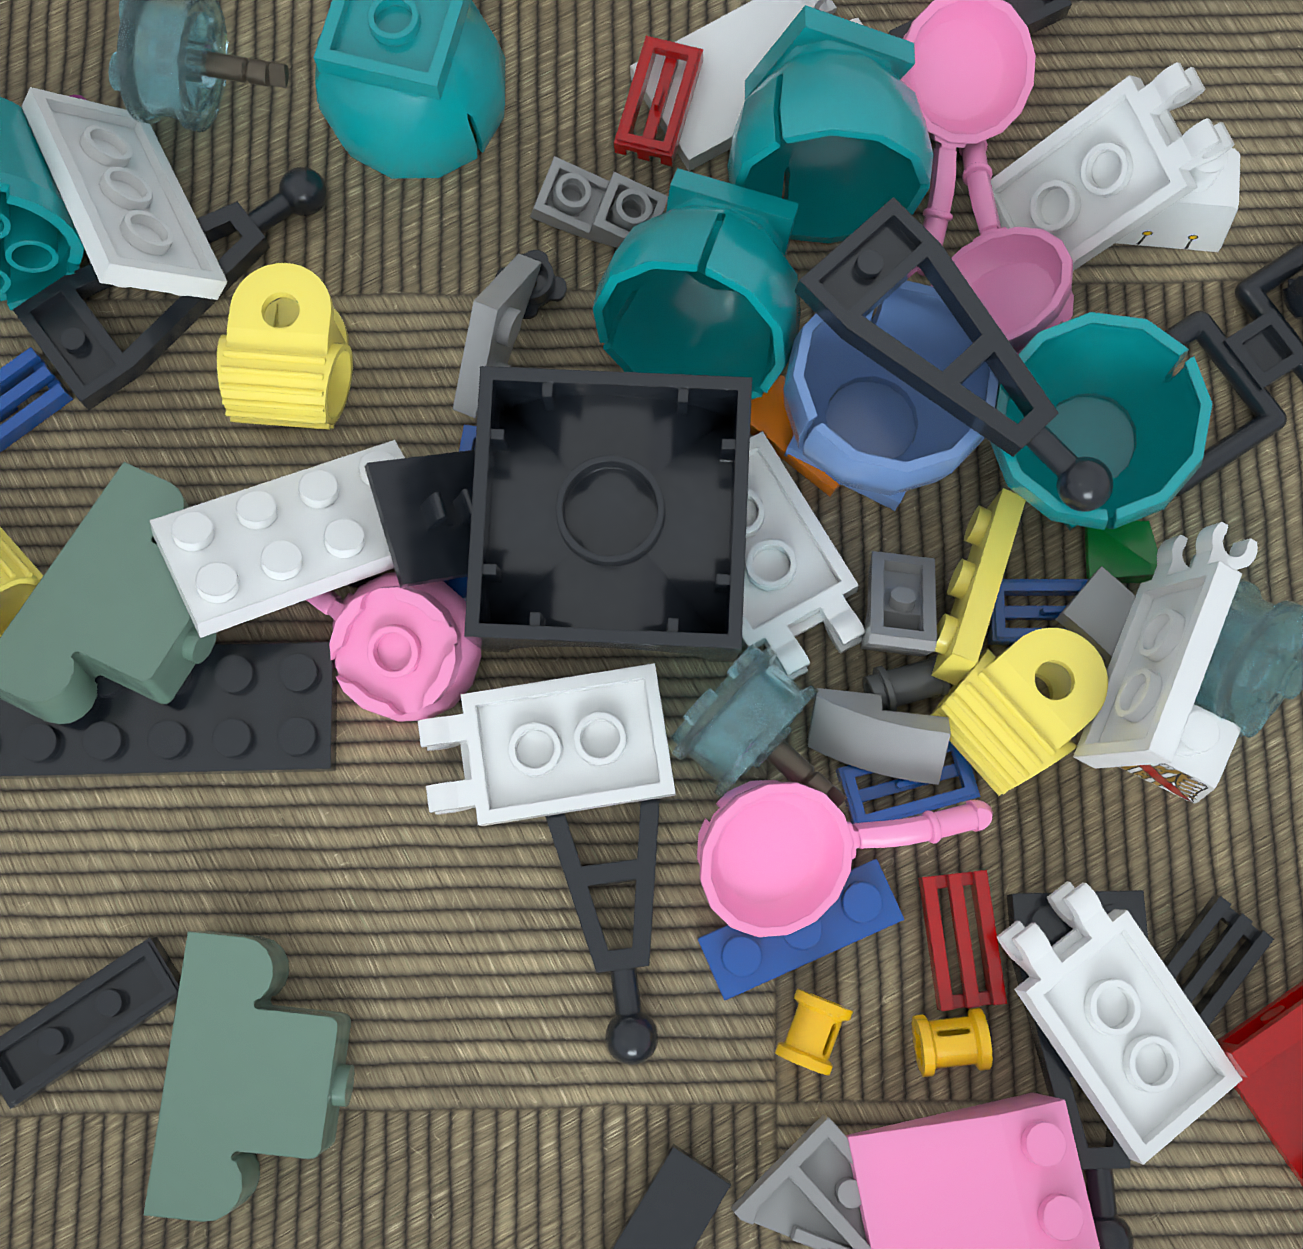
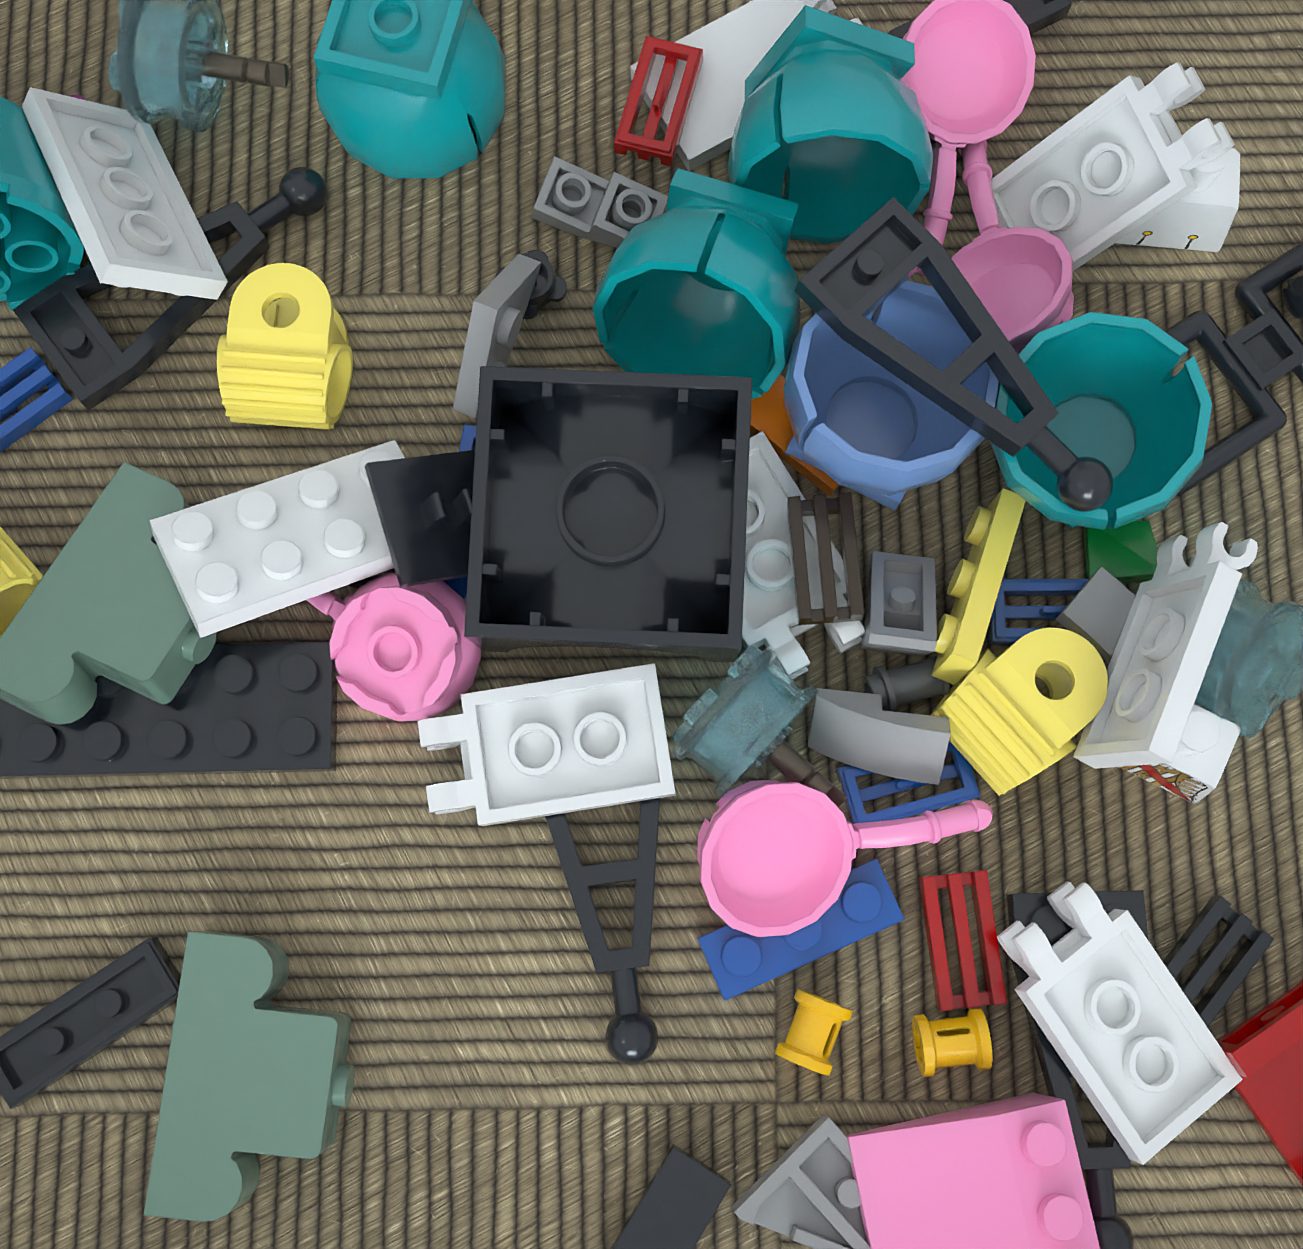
none -> dark brown tile [787,492,864,625]

